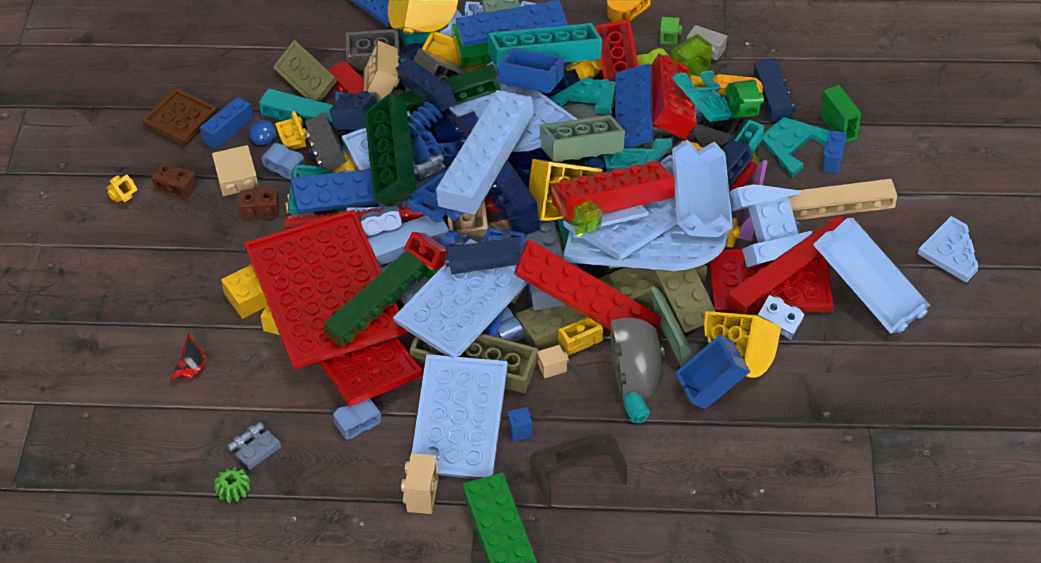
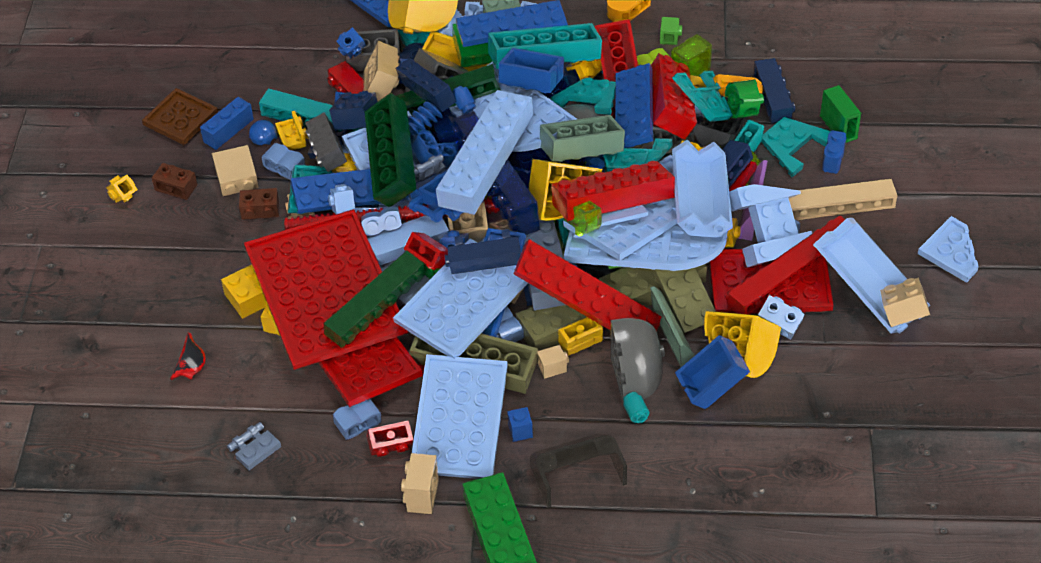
bright green gear [214,467,250,504] -> none
olive plate [273,40,338,102] -> none
light grey brick [685,25,728,61] -> none
none -> light blue brick [328,184,355,214]
none -> blue brick [336,27,366,59]
none -> red brick [366,420,413,457]
none -> blue brick [452,86,476,115]
none -> tan brick [880,278,930,327]

